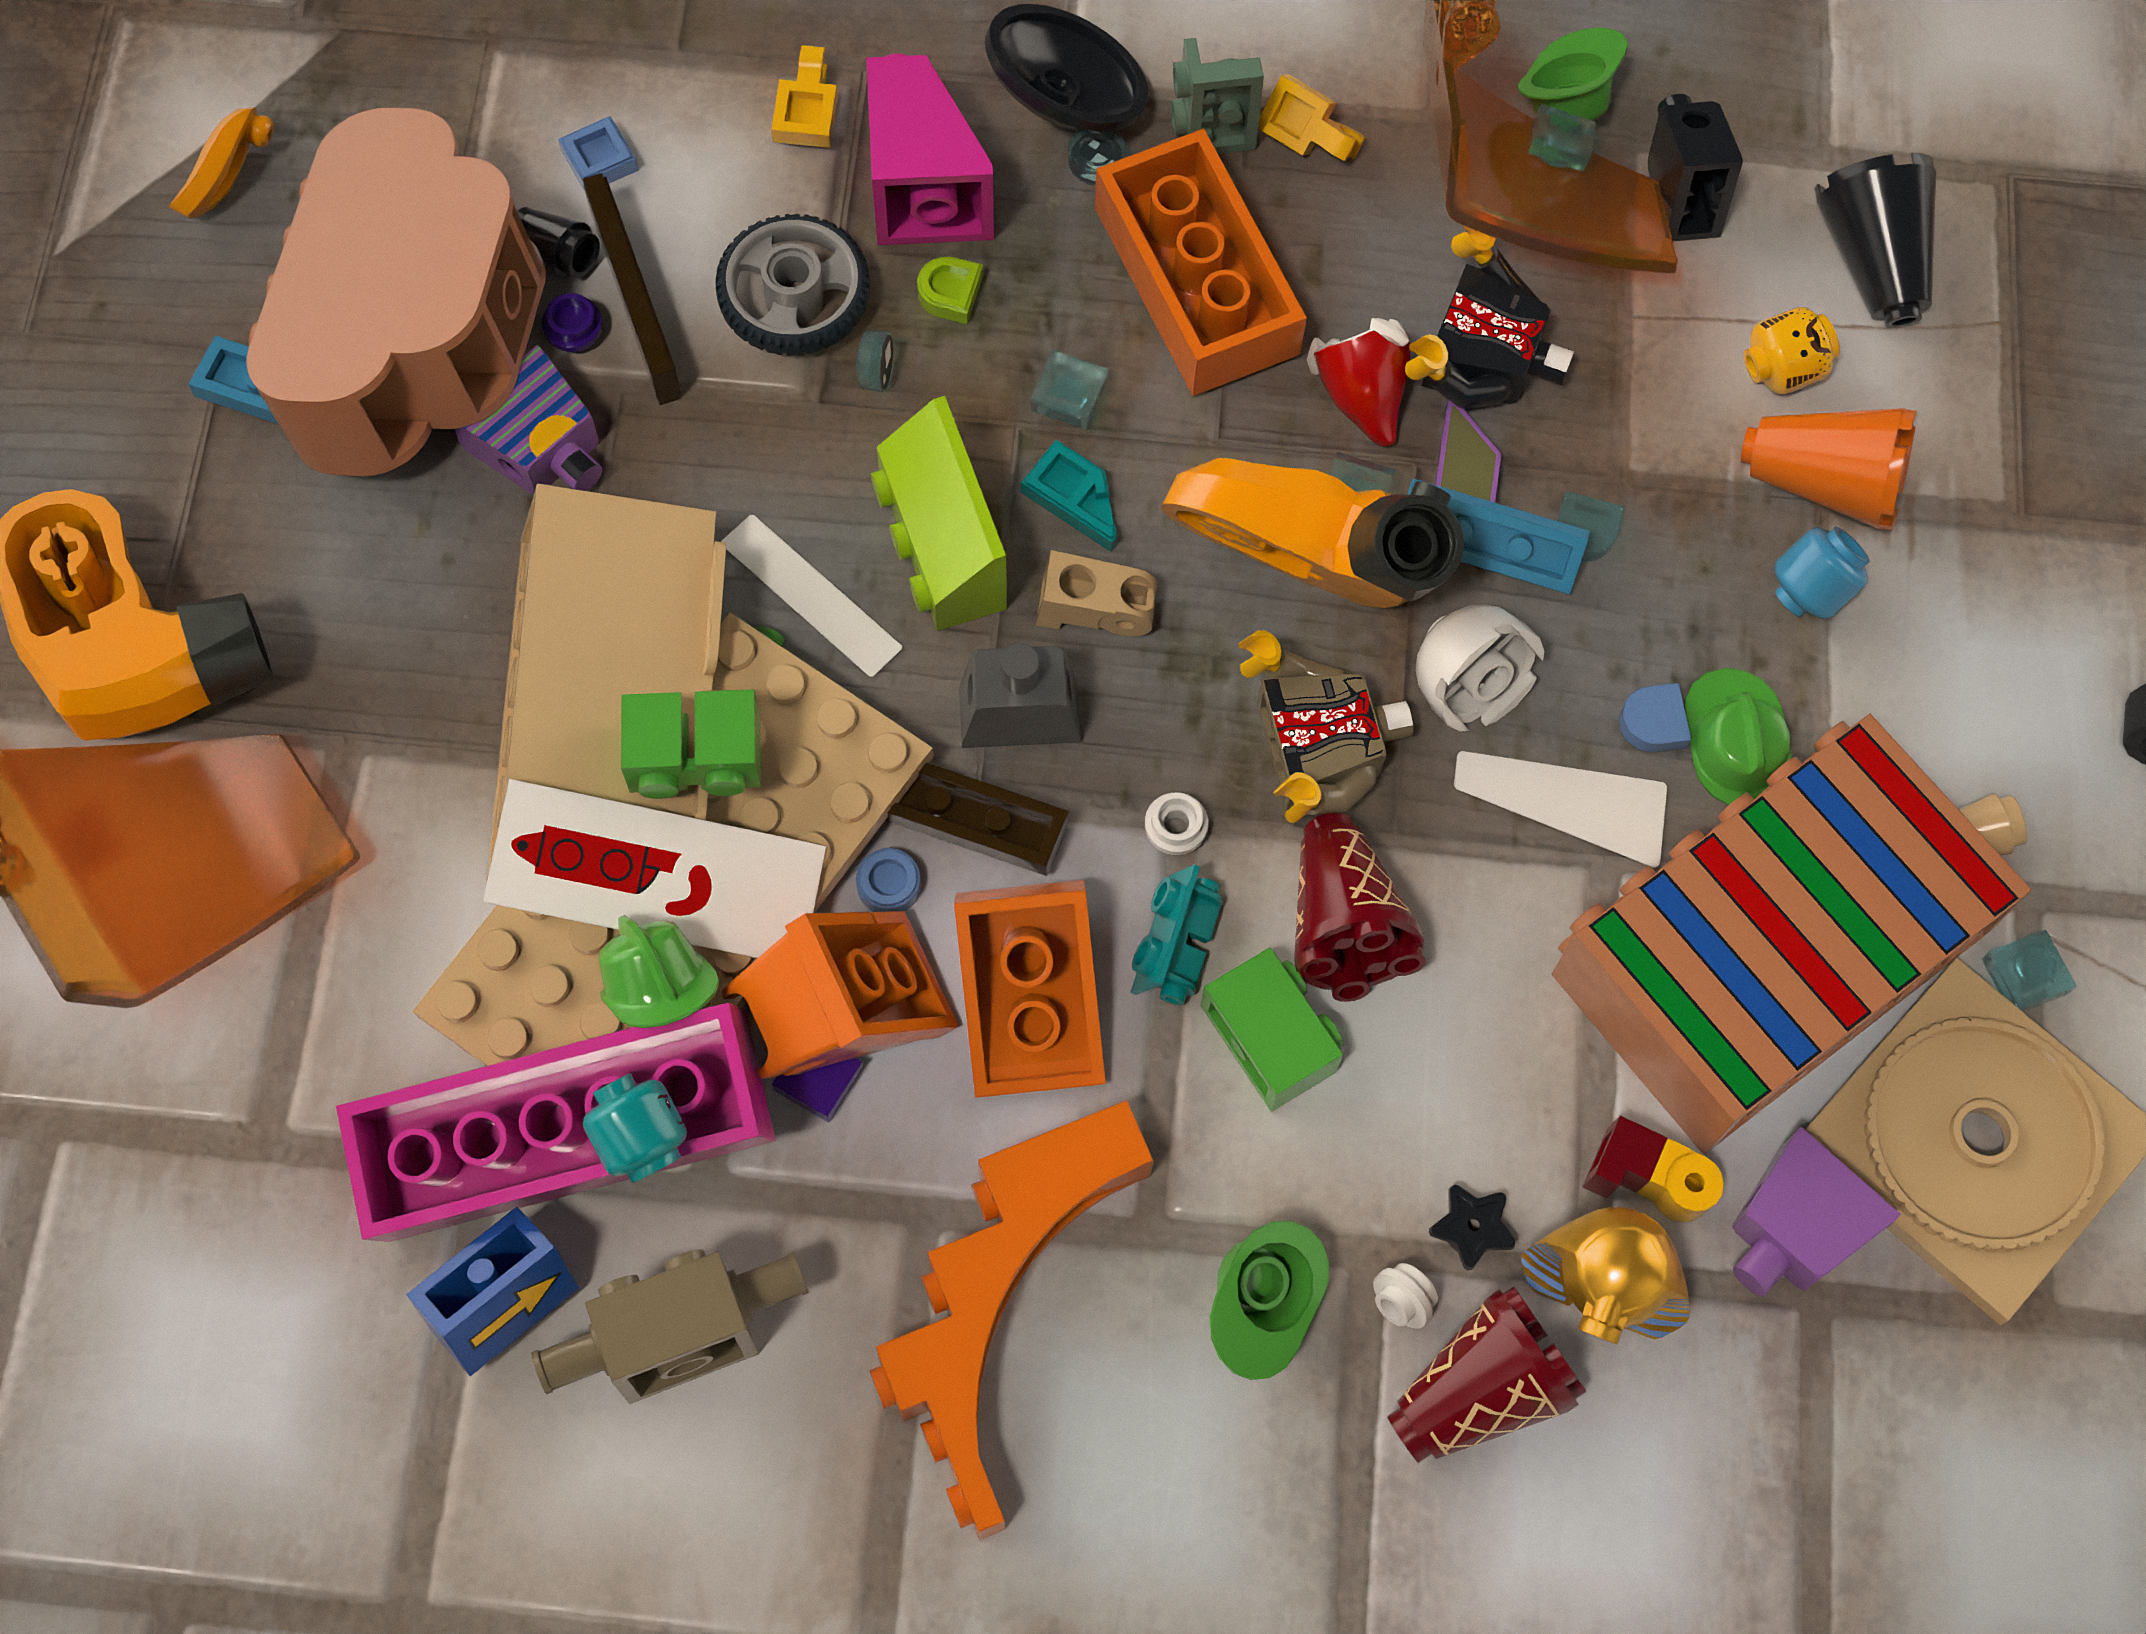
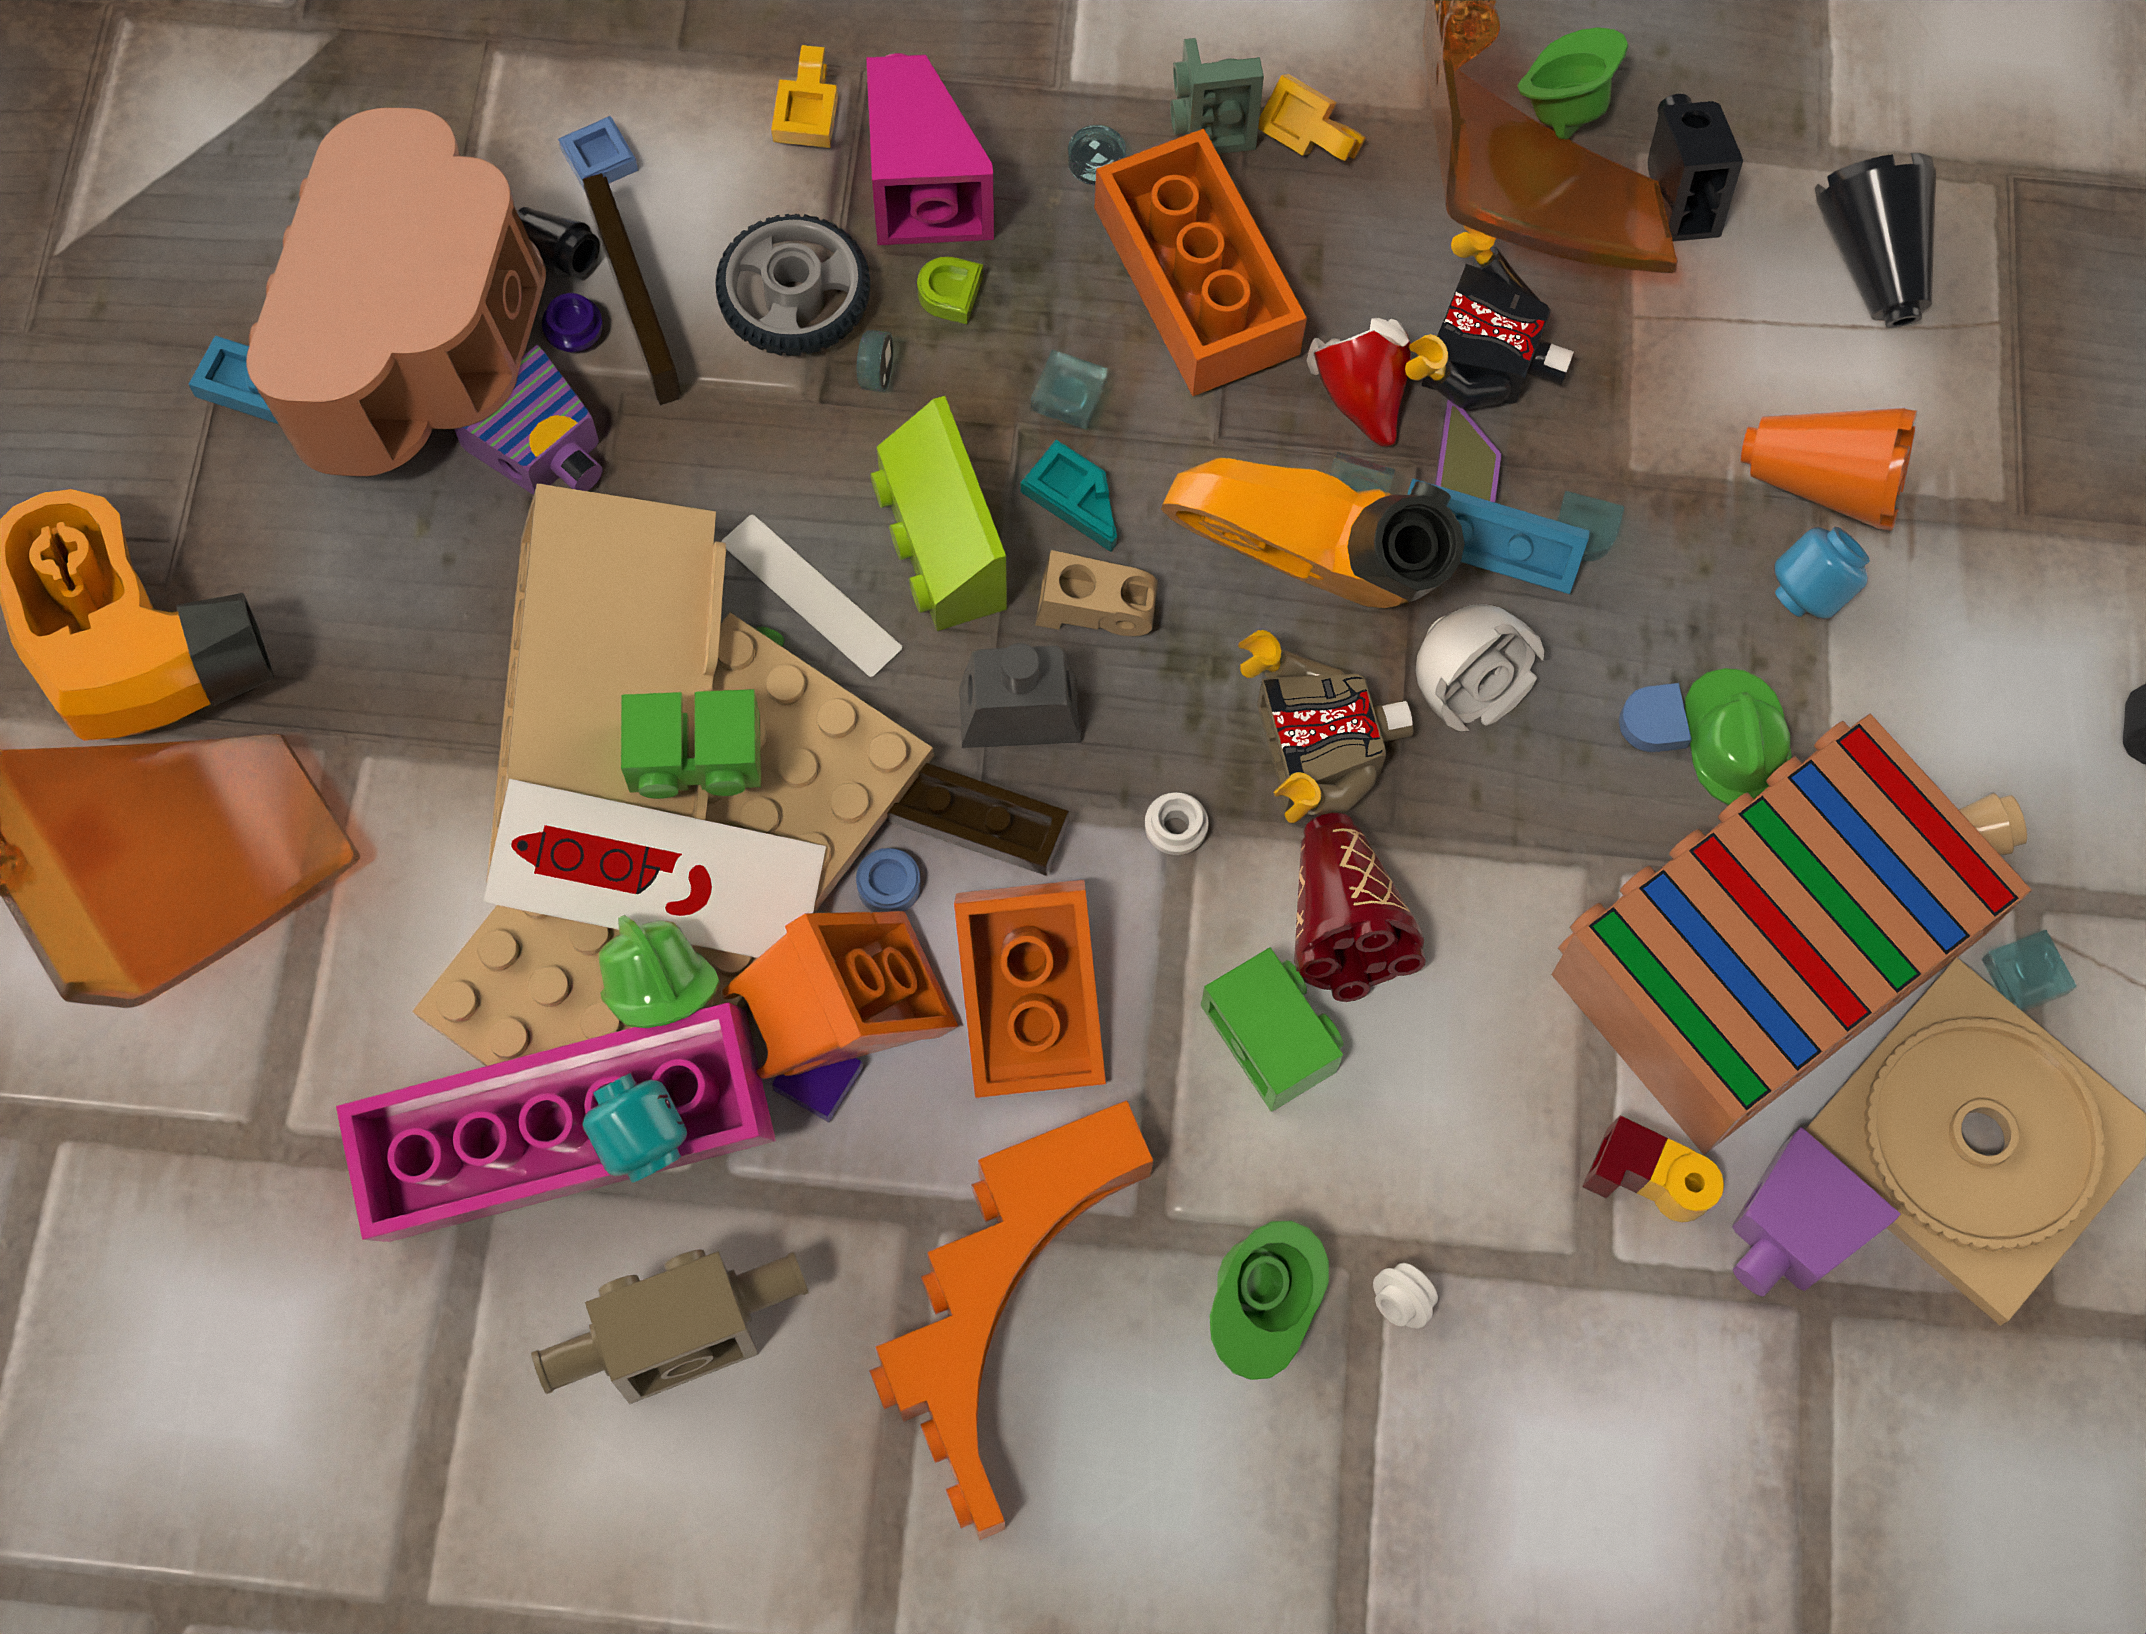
light orange arm [169,107,274,219] -> none
blue brick [406,1206,579,1376] -> none
black dish [985,4,1149,133] -> none
teal hinge [1130,864,1223,1005] -> none
dark red cone [1387,1287,1587,1463] -> none
black plate [1429,1185,1515,1271] -> none
white sticker [1454,751,1667,868] -> none
pearl gold piece [1521,1207,1690,1345] -> none
clear light blue plate [1528,104,1596,172] -> none
yellow head [1744,307,1840,394] -> none

